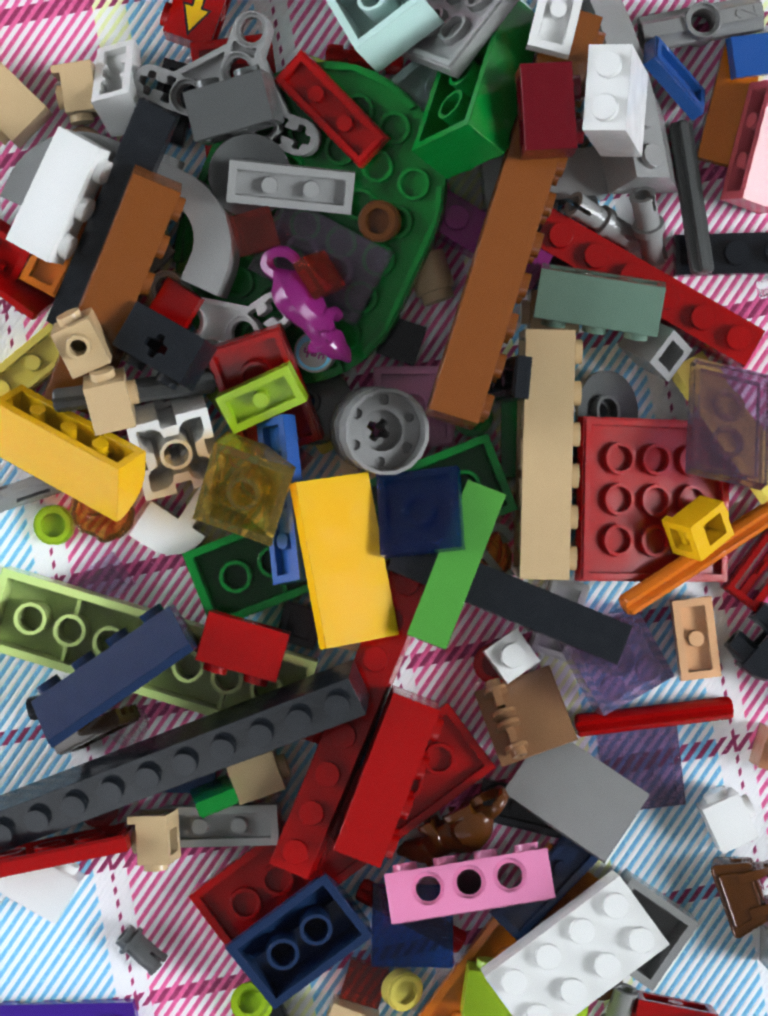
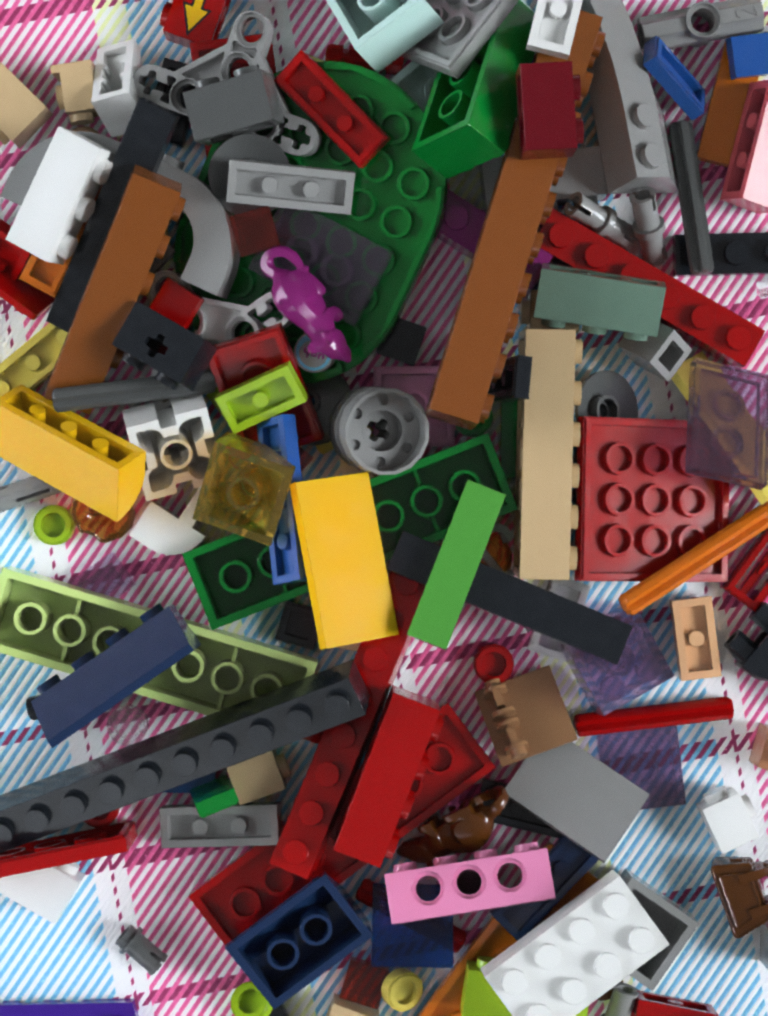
tan brick [50,307,114,379] -> none
dark brown tile [54,704,141,755] -> none
tan brick [83,365,140,436] -> none
tan brick [127,808,181,872] -> none
red brick [195,609,291,687] -> none
clear red tile [293,250,346,300] -> none
reddish brown tile [358,200,402,243] -> none
clear blue tile [376,465,465,558] -> none
tan brick [414,245,455,307] -> none
white plate [482,628,540,684] -> none
white brick [582,44,648,157] -> none
yellow brick [661,495,734,562] -> none

